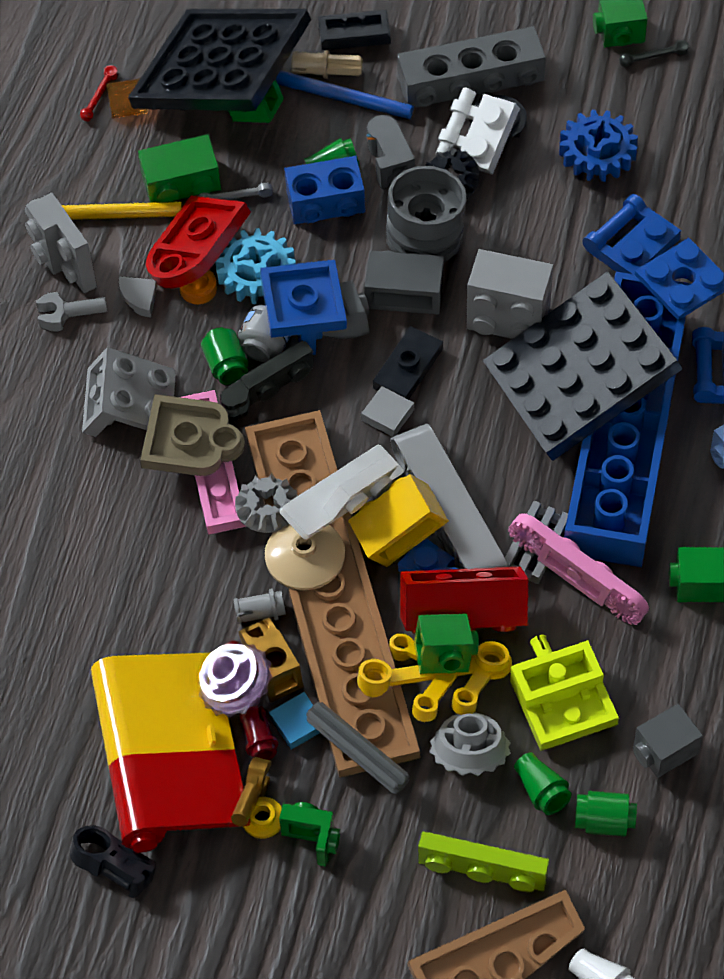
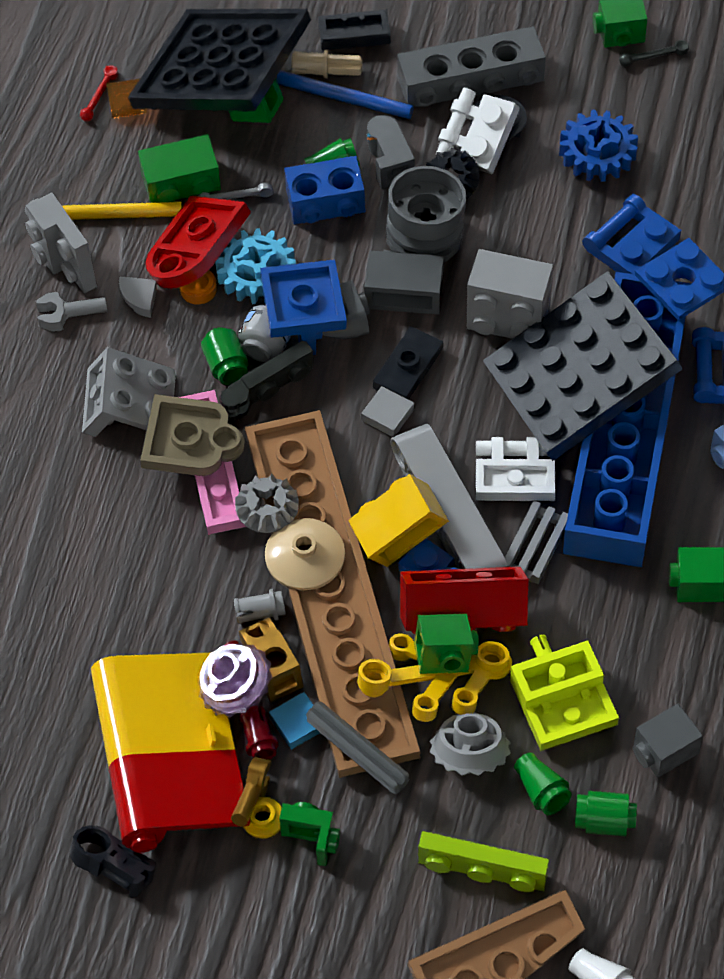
white bracket [280,445,404,539] -> none
bright pink plate [508,514,649,625] -> none
none -> white plate [476,437,555,501]

